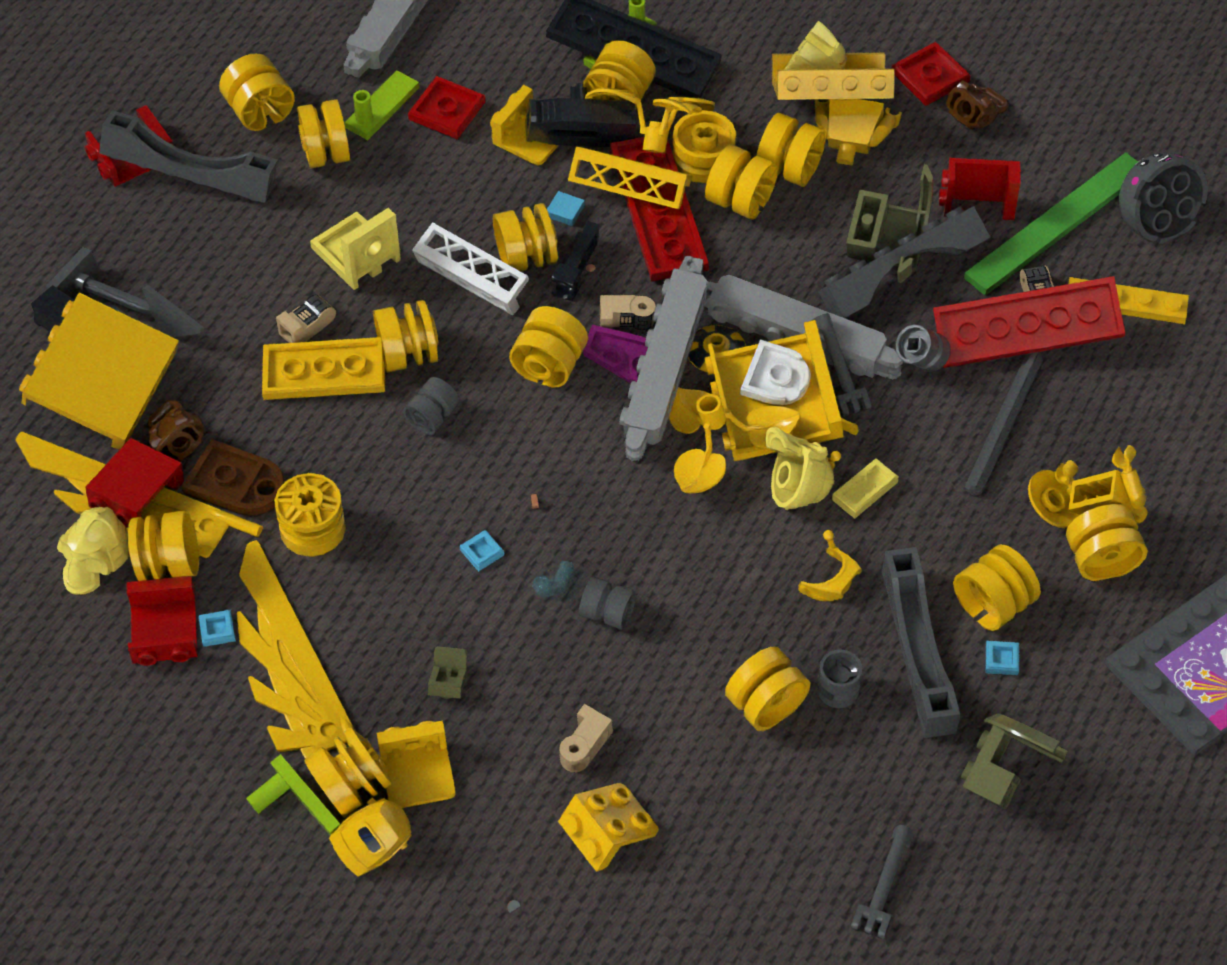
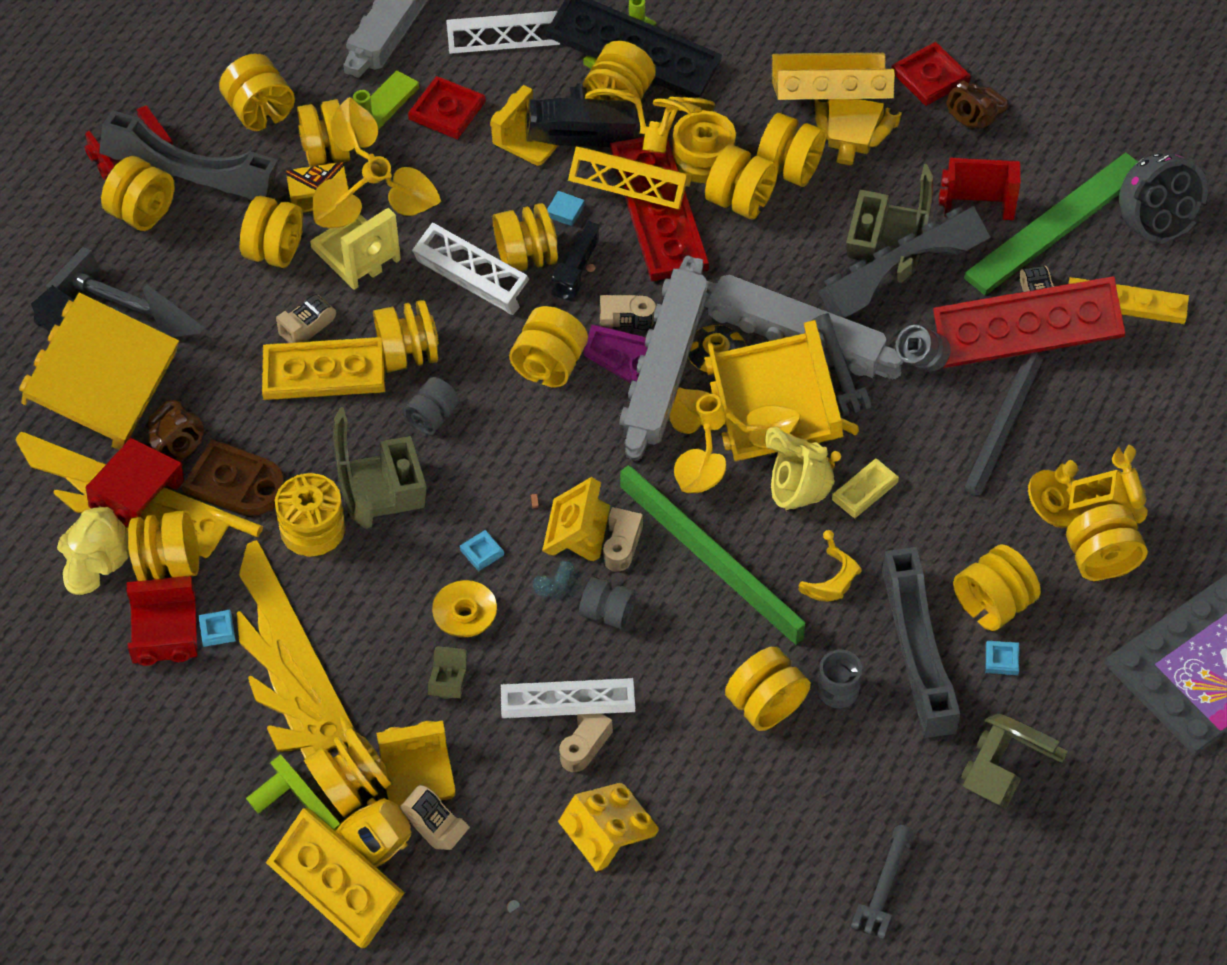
white tile [740,339,811,405] -> none
light yellow hair [784,21,847,70] -> none
none -> yellow wheel [101,156,175,231]
none -> yellow wheel [239,195,303,268]
none -> yellow tile [266,808,405,948]
none -> brick [286,162,348,212]
none -> yellow plant [313,97,441,228]
none -> olive piece [333,407,427,530]
none -> tan leg [401,785,470,850]
none -> yellow dish [432,580,497,637]
none -> white fence [446,11,560,54]
none -> white fence [501,678,635,718]
none -> yellow bracket [542,477,610,561]
none -> tan leg [603,507,643,572]
none -> bright green tile [620,465,805,645]

